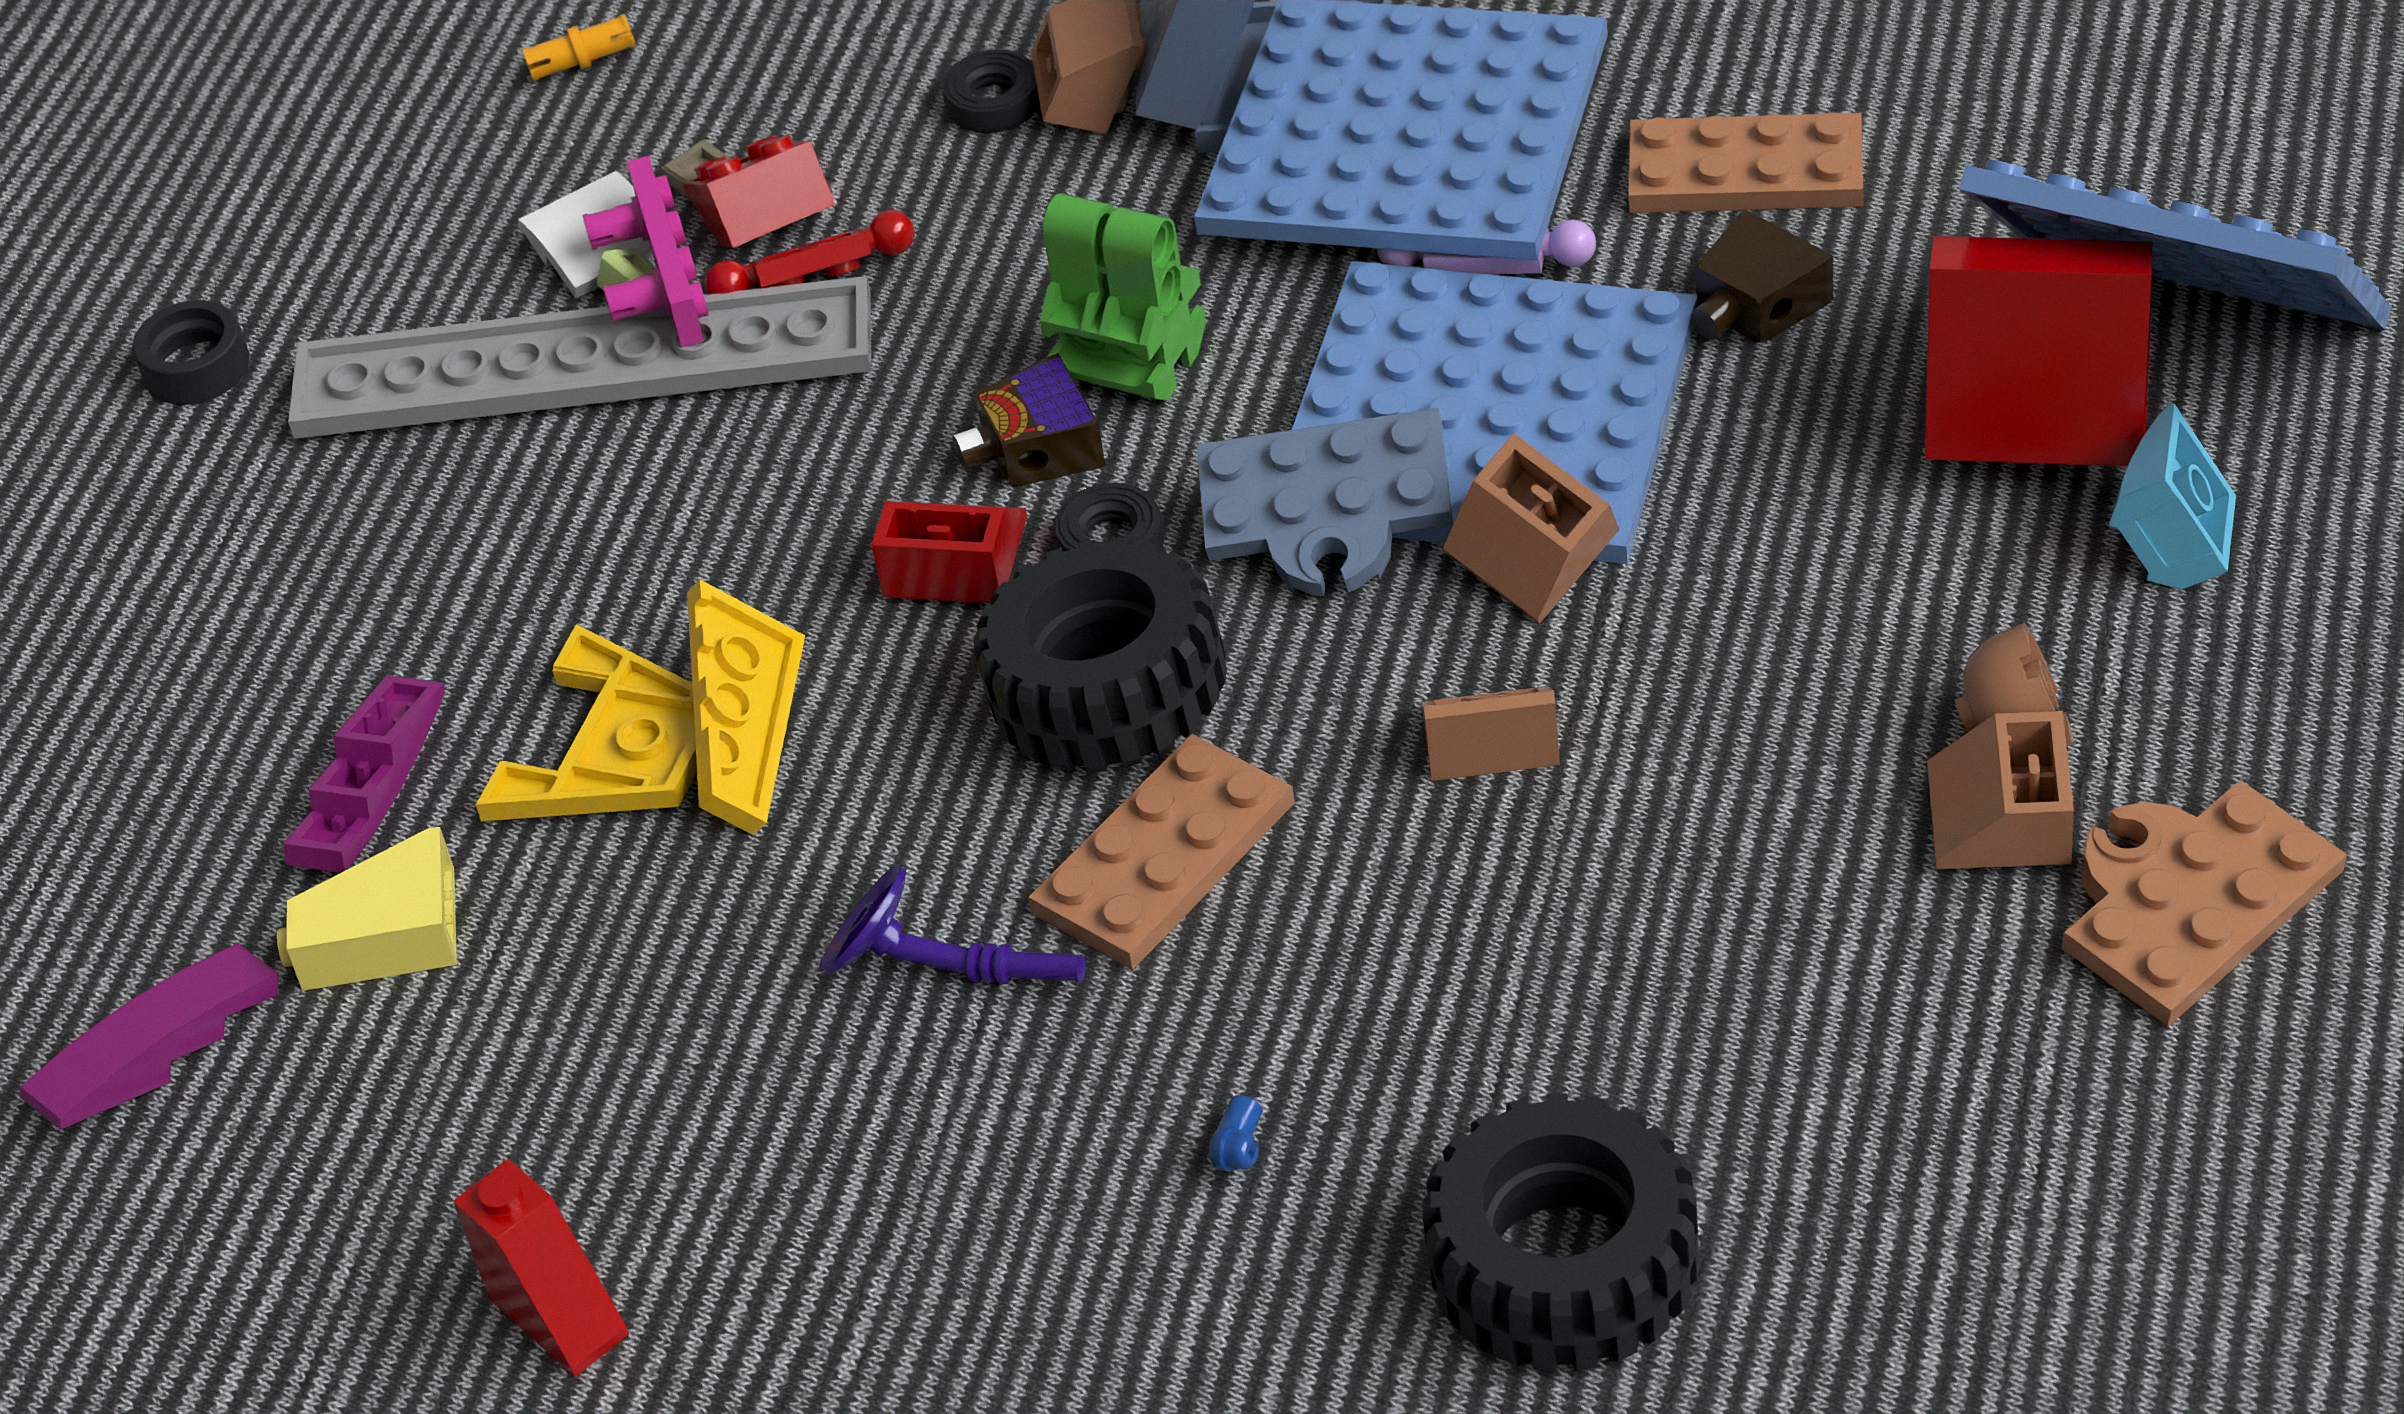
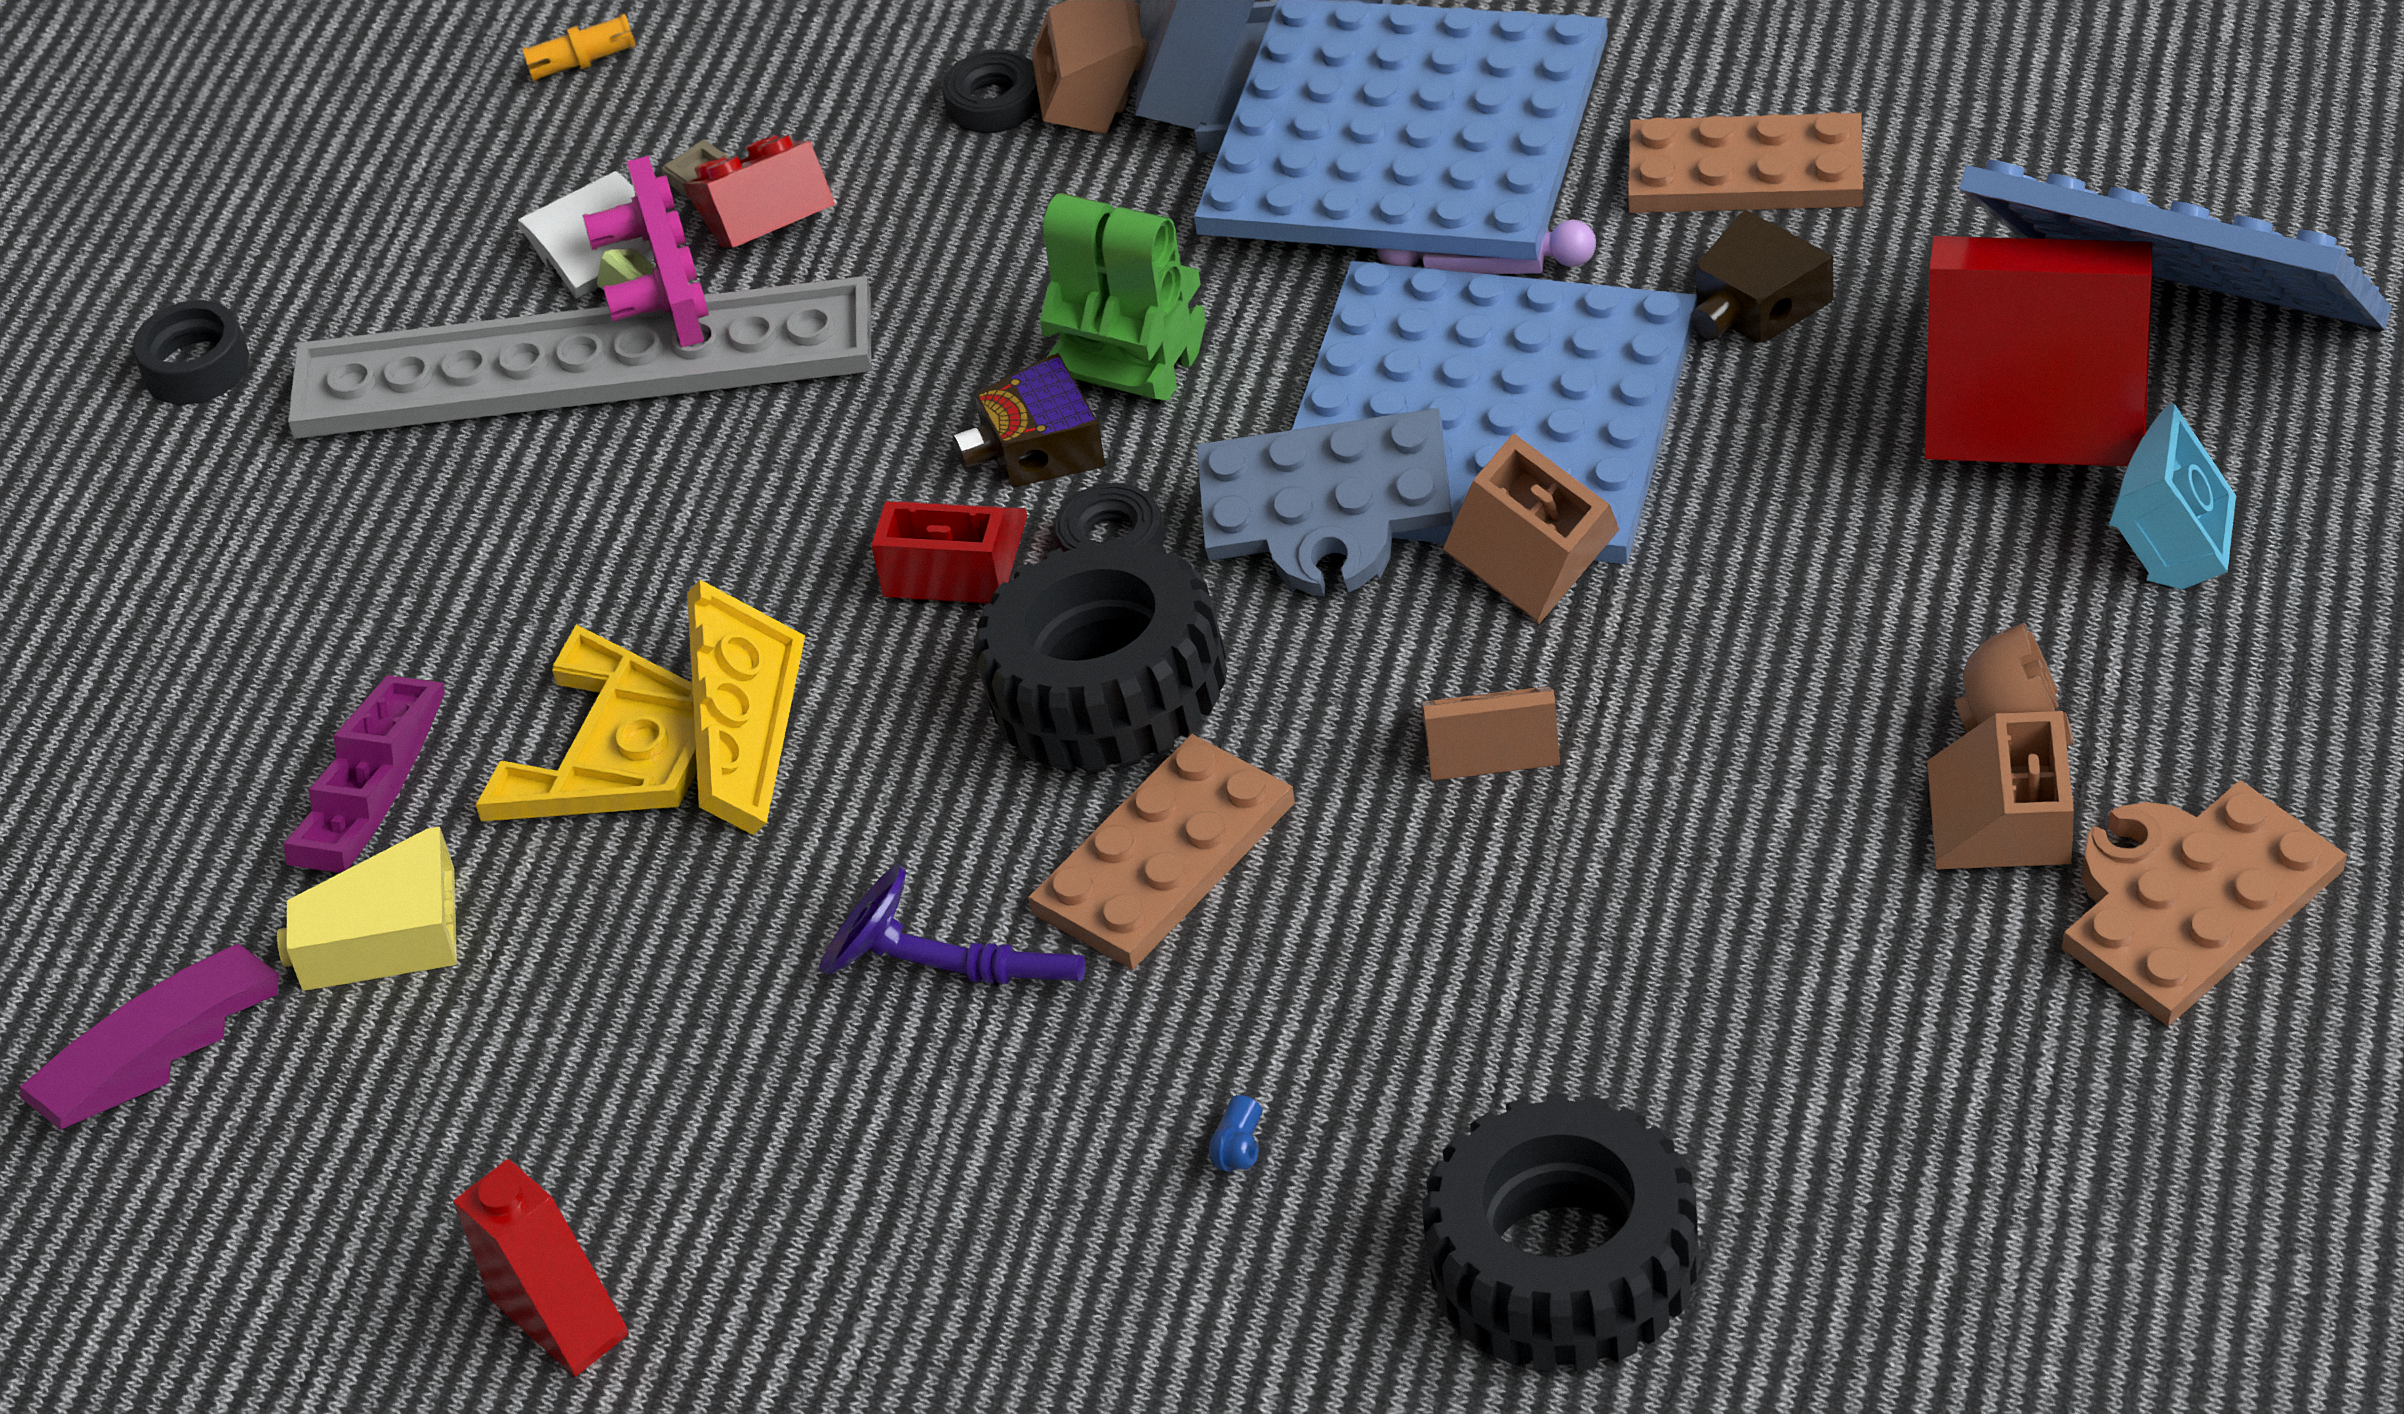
red plate [705,210,915,295] -> none

